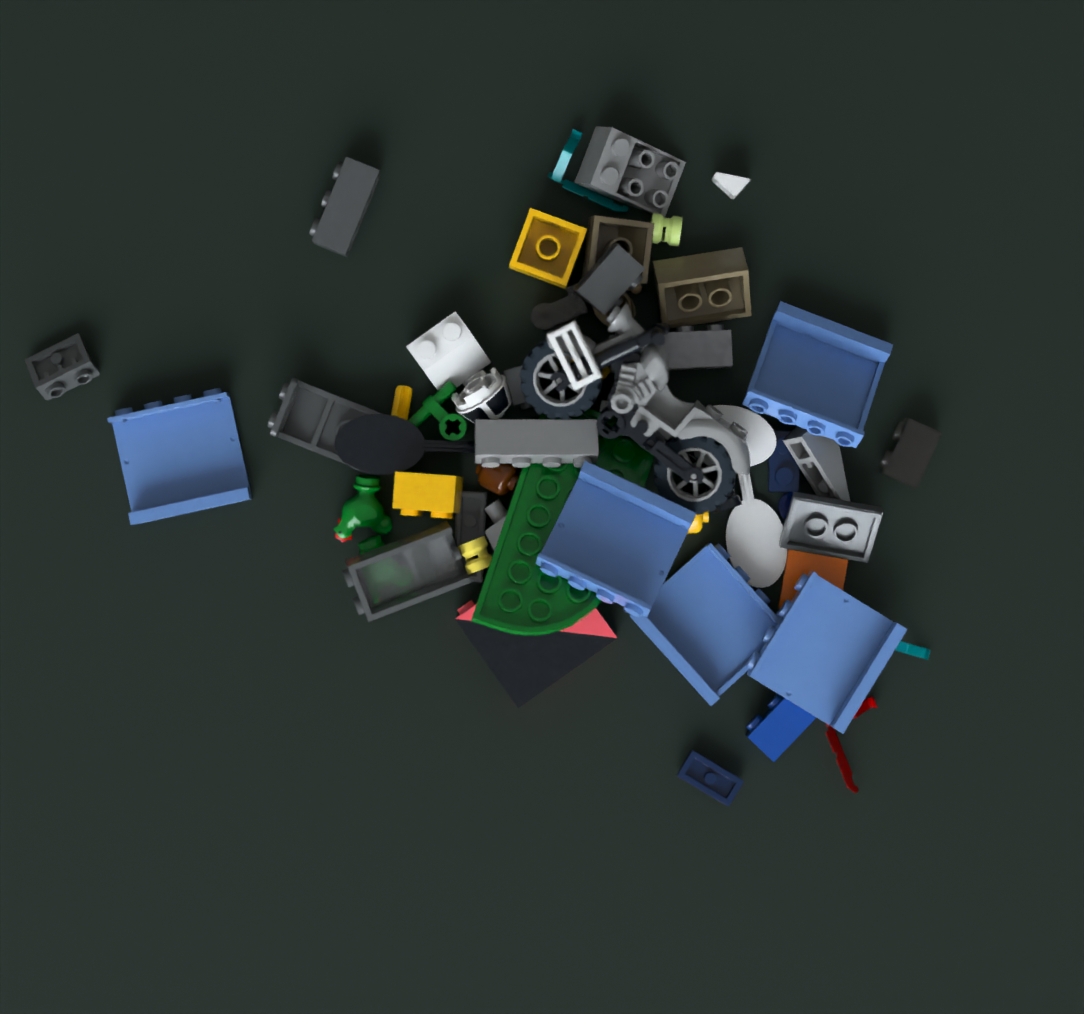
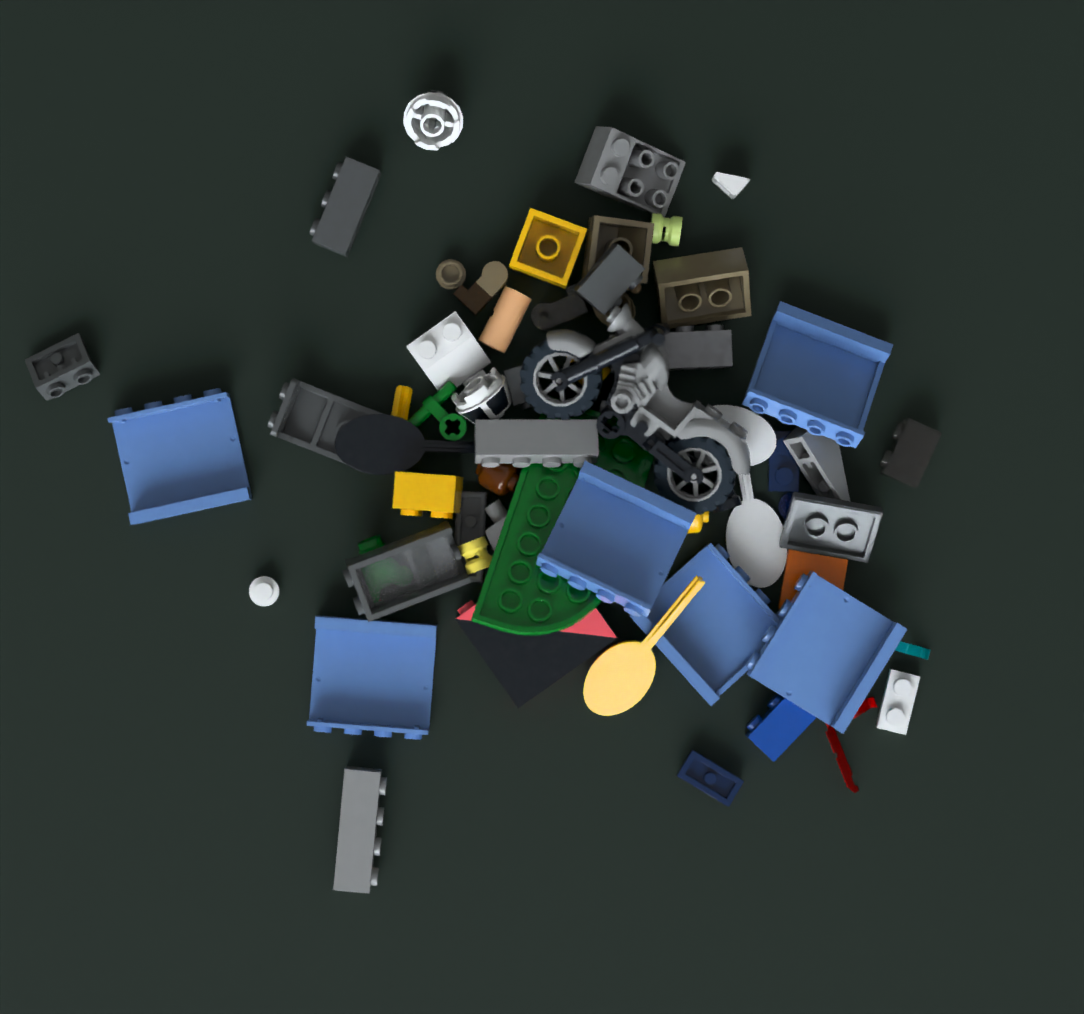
green animal [333,475,392,543] -> none
white tile [547,321,603,391] -> none
teal piece [548,129,629,212] -> none
none -> white plate [249,576,280,606]
none -> medium blue panel [307,615,438,740]
none -> light grey brick [333,766,387,894]
none -> white cone [403,90,463,150]
none -> dark tan plate [436,259,466,290]
none -> leg [453,261,508,316]
none -> light nougat pin [478,286,532,354]
none -> yellow piece [583,575,706,716]
none -> white plate [875,669,920,735]

